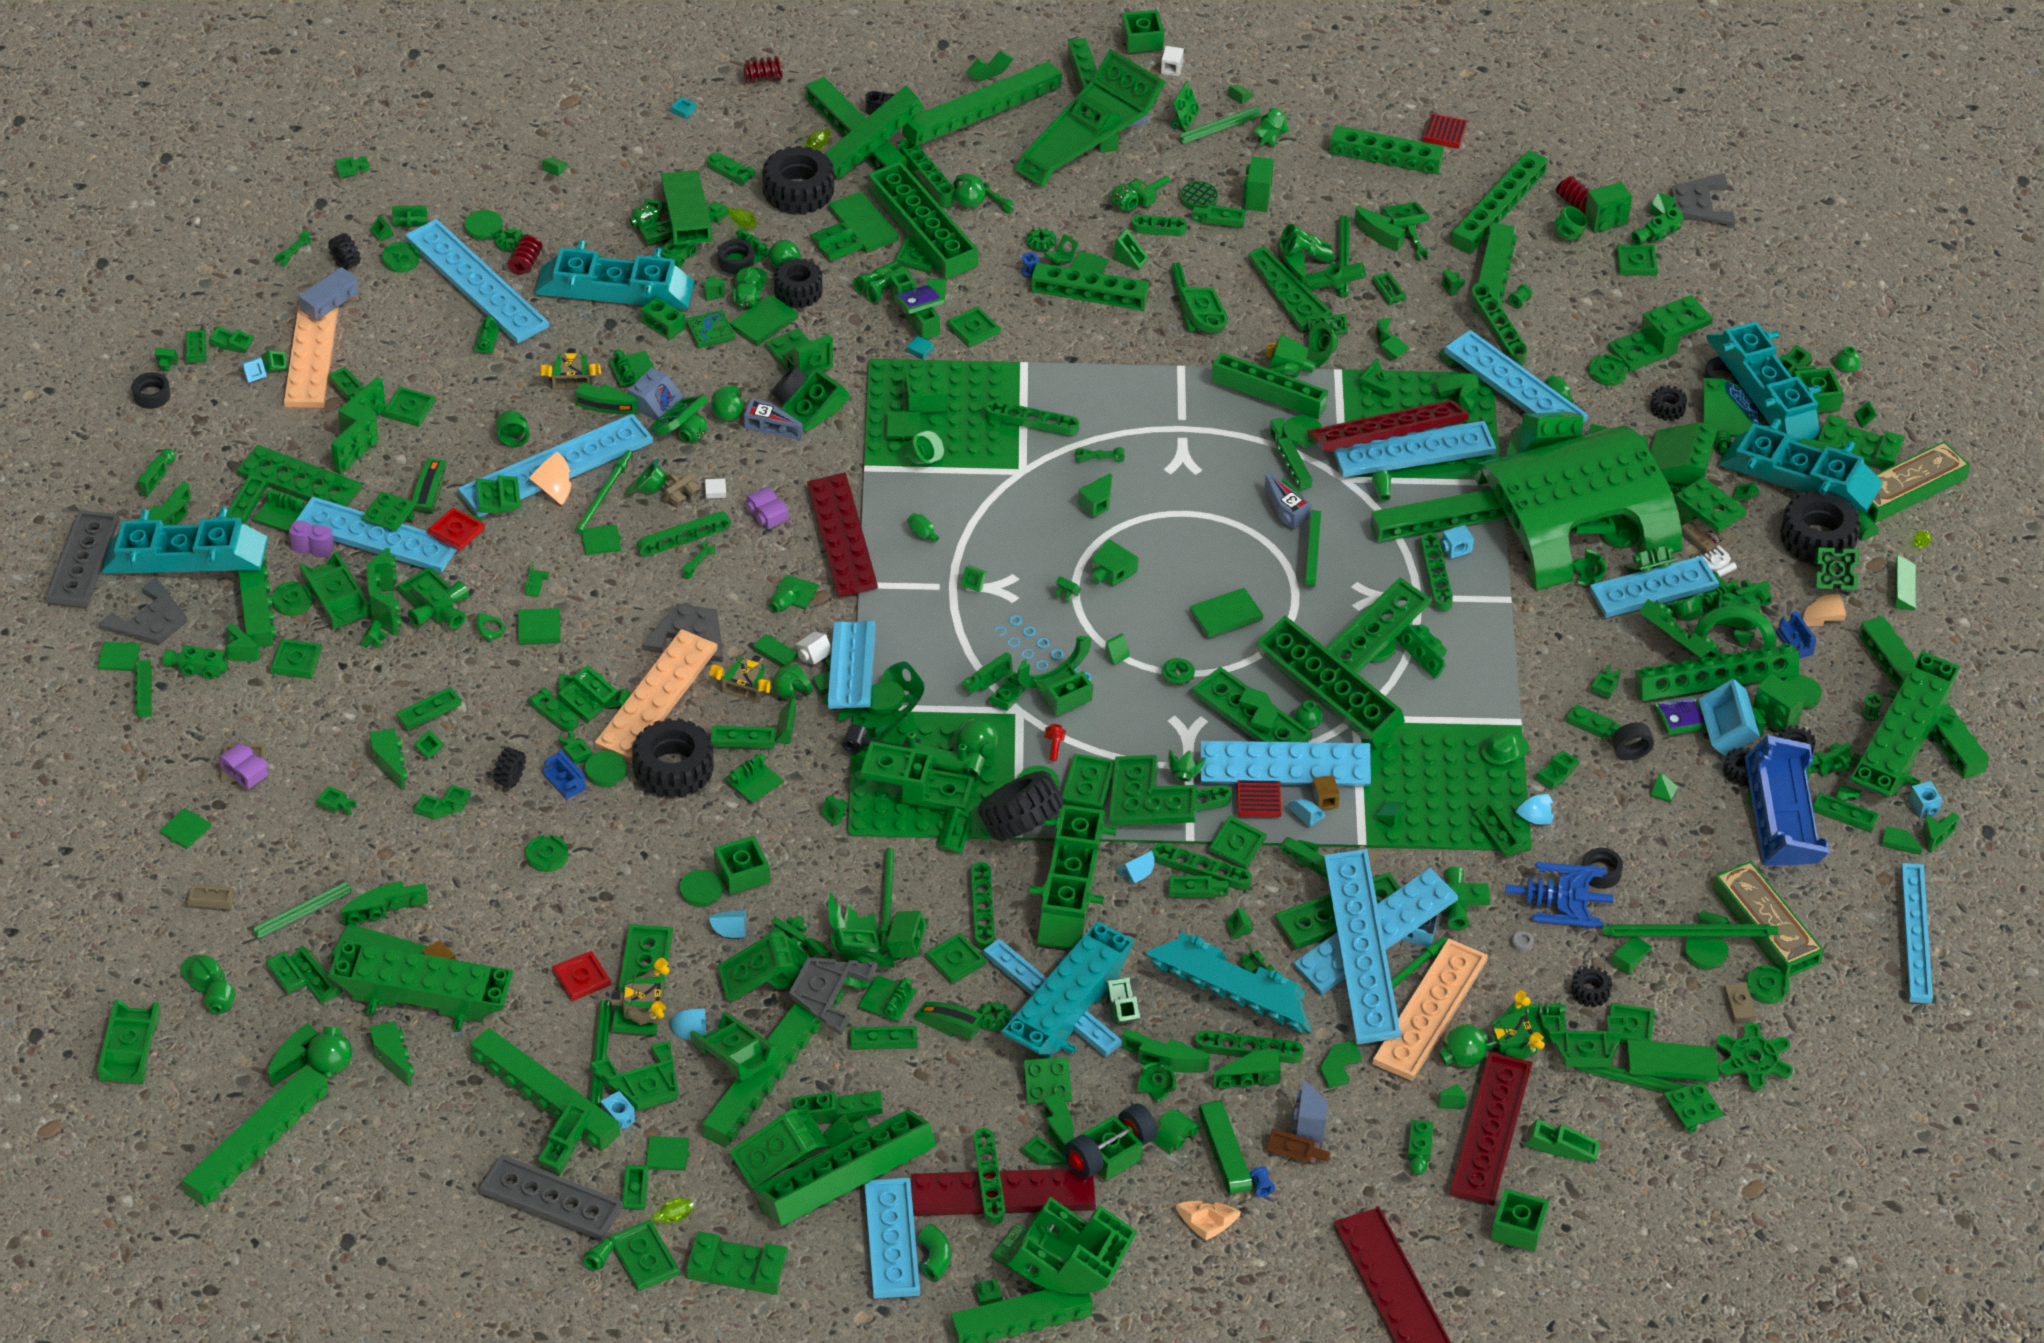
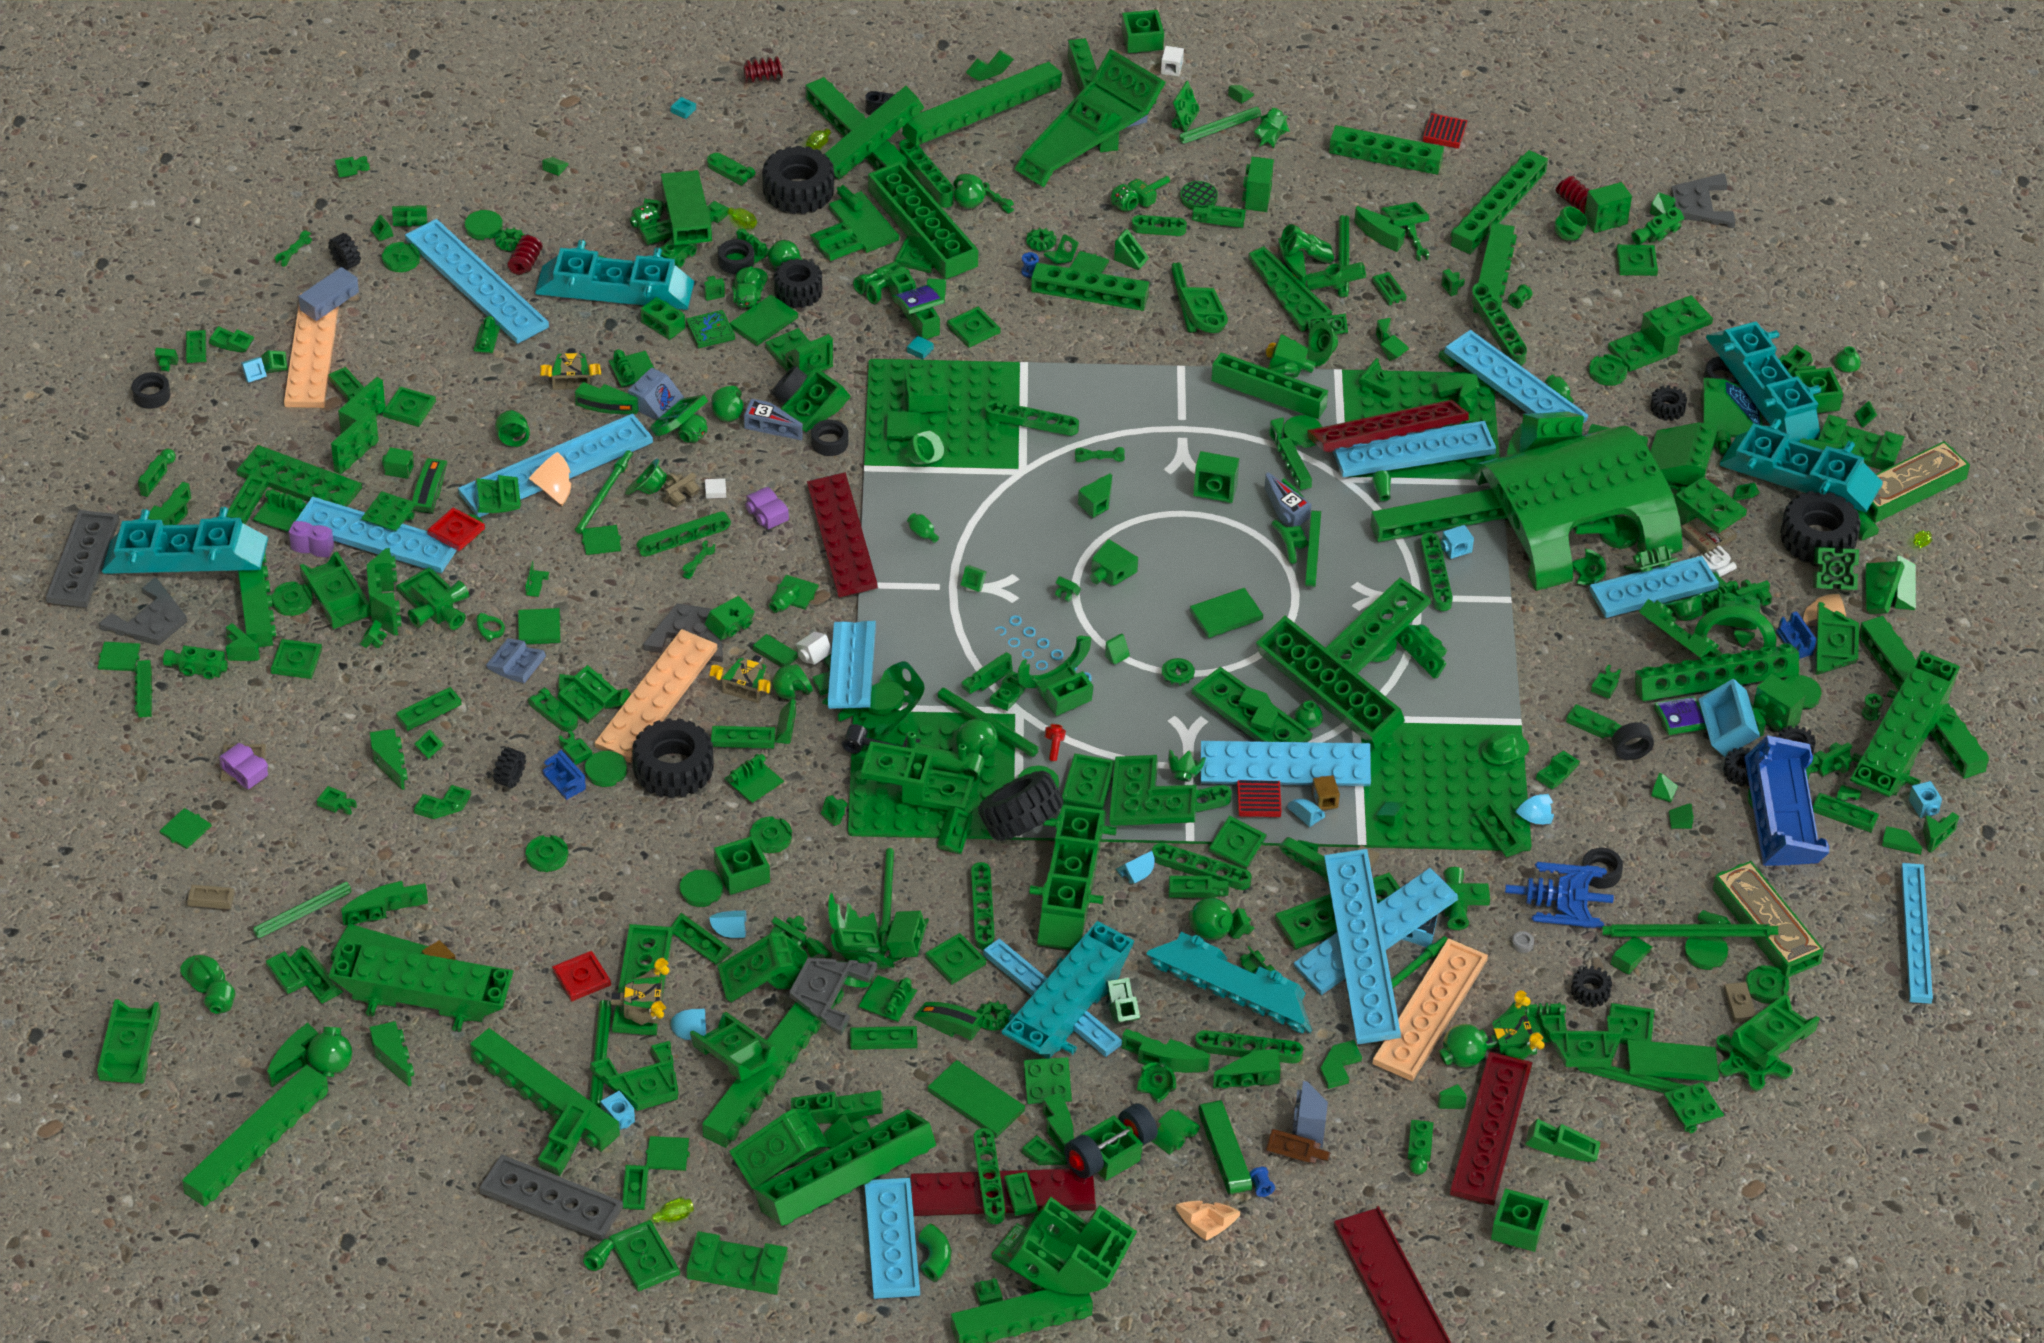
none -> green brick [382,447,414,479]
none -> sand blue slope [486,638,546,683]
none -> green slope [671,913,733,965]
none -> green brick [704,595,755,640]
none -> green tile [749,816,792,853]
none -> black tyre [811,420,849,456]
none -> green piece [836,184,863,211]
none -> green tile [928,1060,1025,1138]
none -> green axle [937,687,1039,757]
none -> green plate [1004,1172,1037,1216]
none -> green brick [1188,898,1233,941]
none -> green brick [1193,451,1240,503]
none -> green piece [1271,520,1309,564]
none -> green slope [1668,803,1694,829]
none -> green piece [1730,994,1820,1068]
none -> green wing [1815,602,1859,675]
none -> green wing [1866,561,1905,614]

